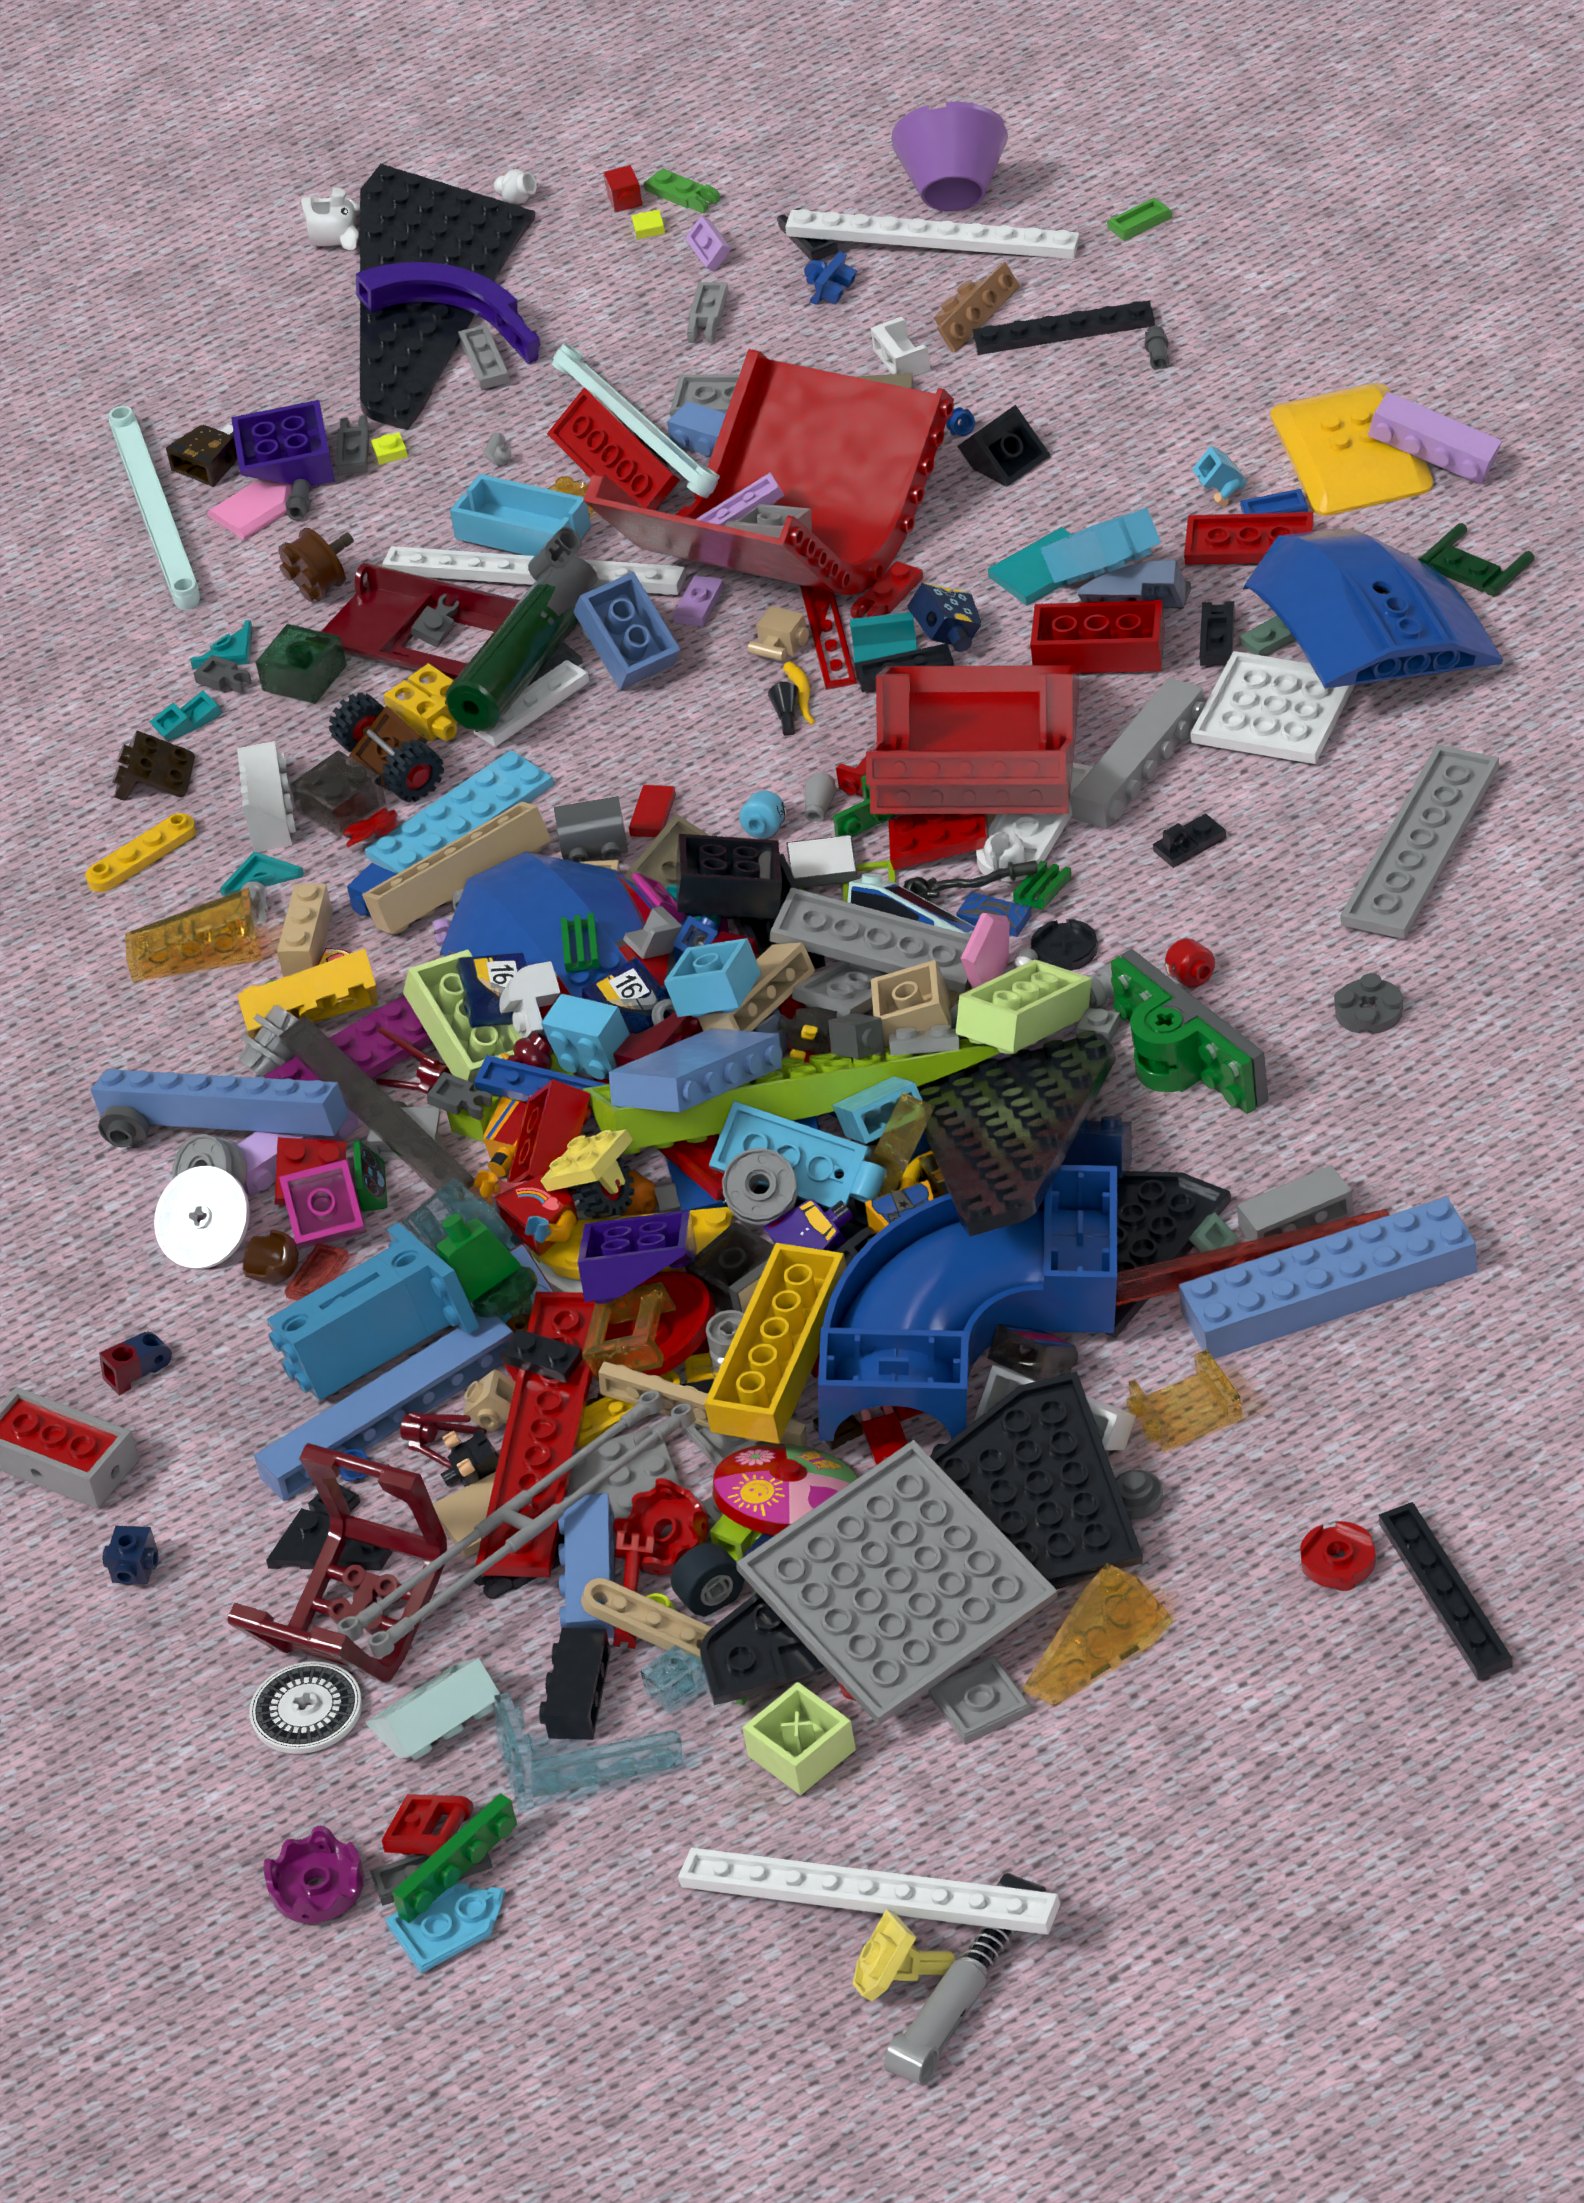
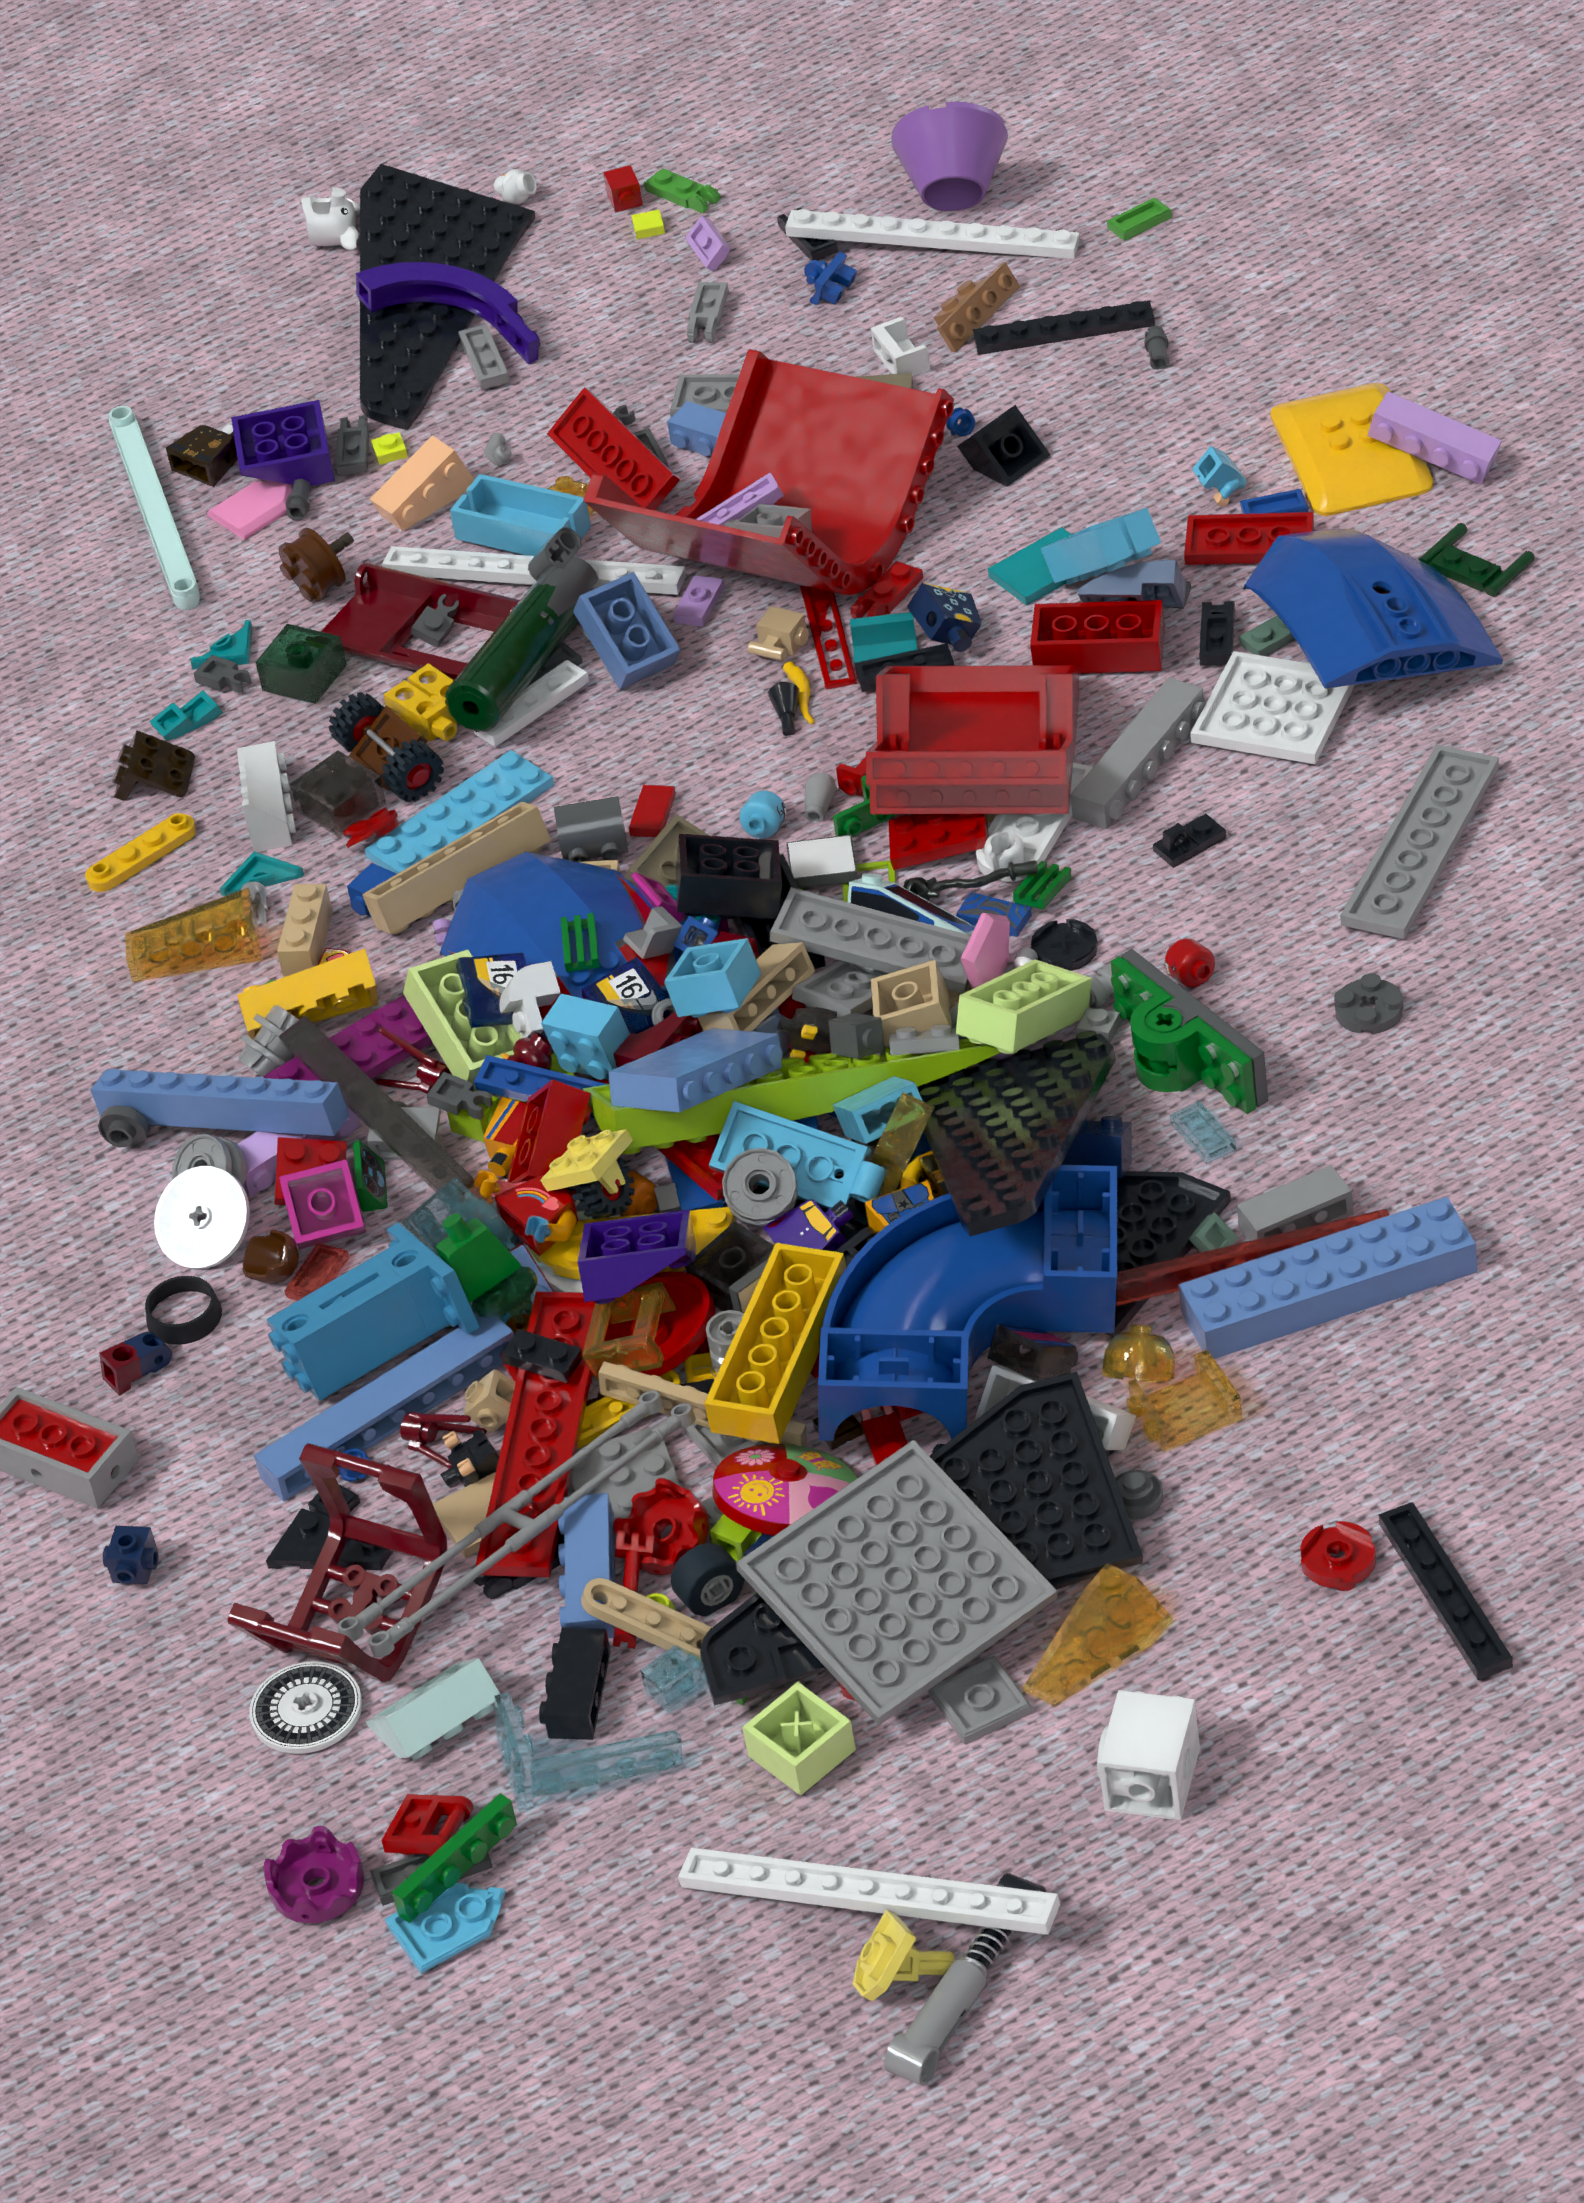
light aqua piece [552,343,720,498] -> none
none -> black tyre [145,1276,222,1345]
none -> light nougat wedge [370,435,474,531]
none -> white brick [1097,1690,1200,1820]
none -> clear yellow cylinder [1102,1325,1175,1382]
none -> clear light blue tile [1170,1101,1236,1164]

